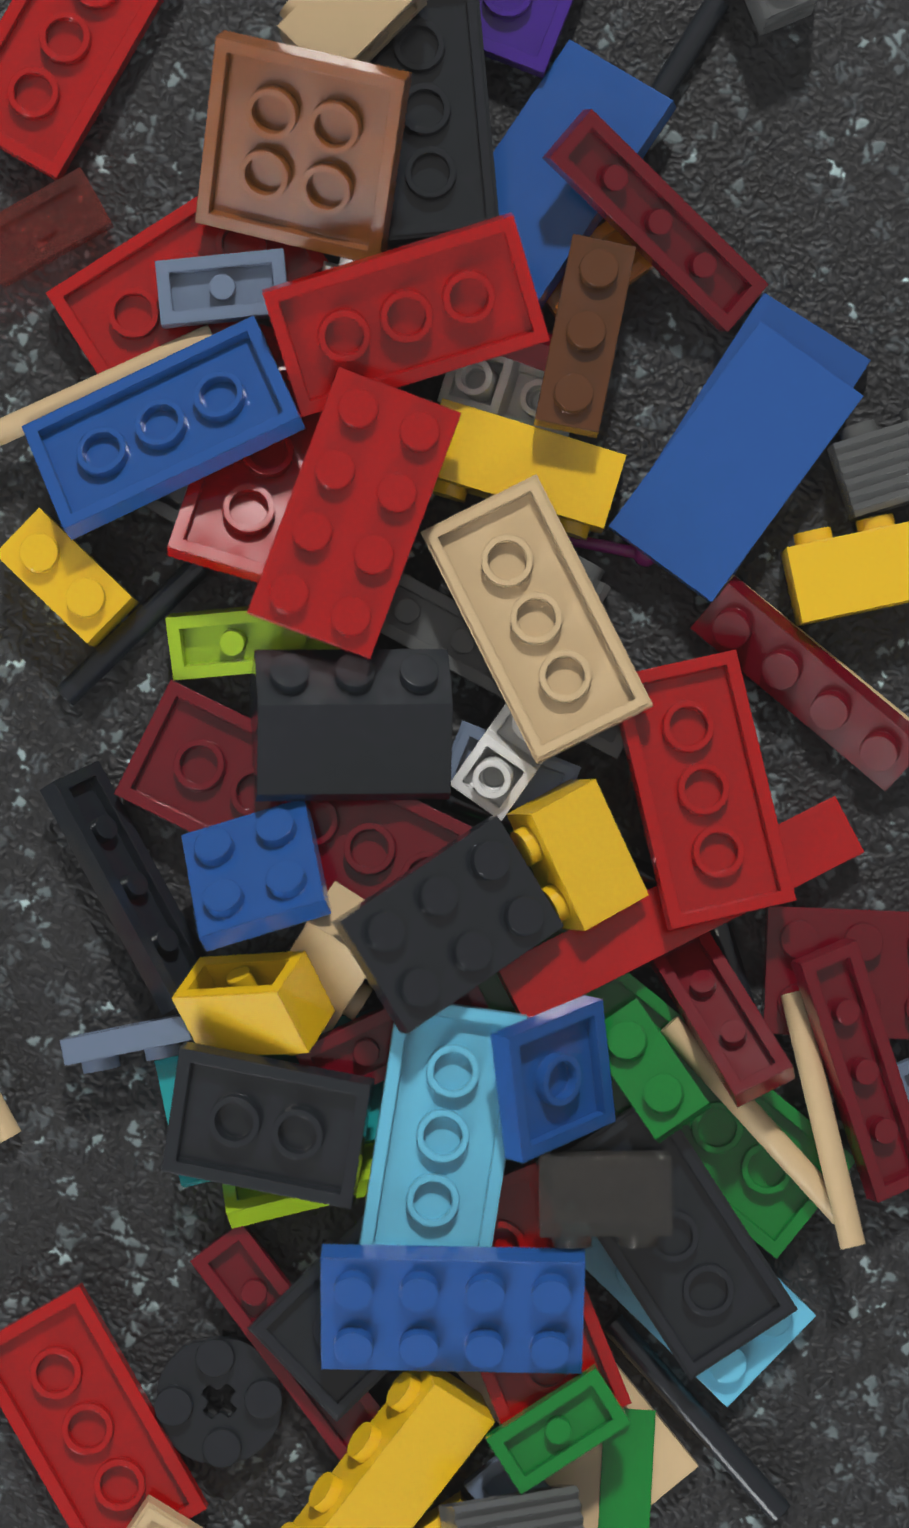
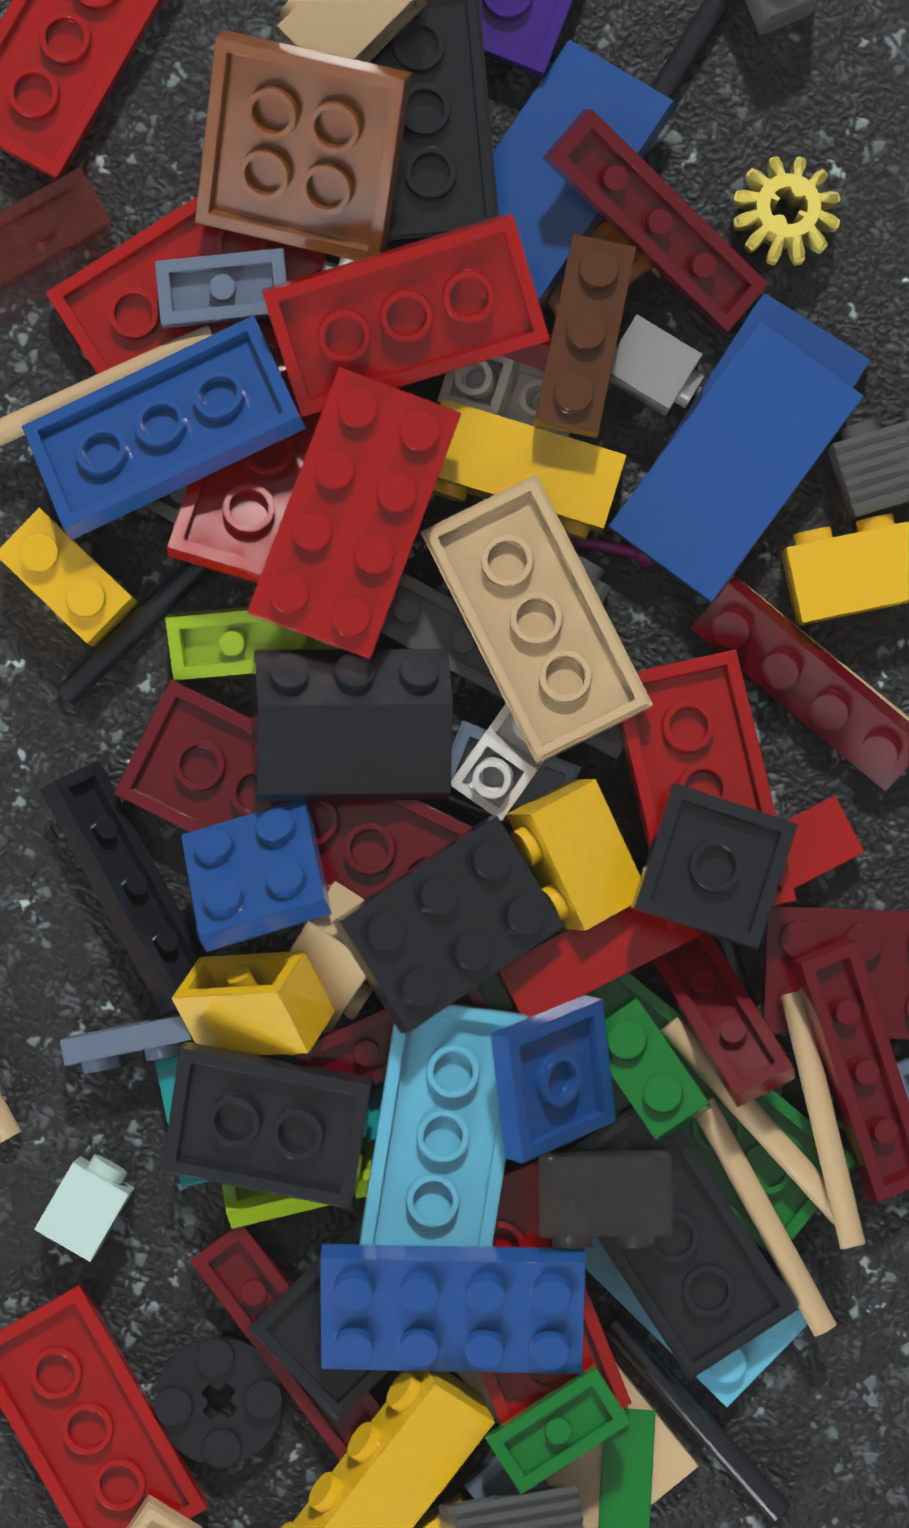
none -> light aqua brick [34,1154,135,1262]
none -> light grey brick [609,314,704,417]
none -> black plate [631,783,798,950]
none -> tan bar [696,1097,837,1336]
none -> light yellow gear [732,157,840,266]

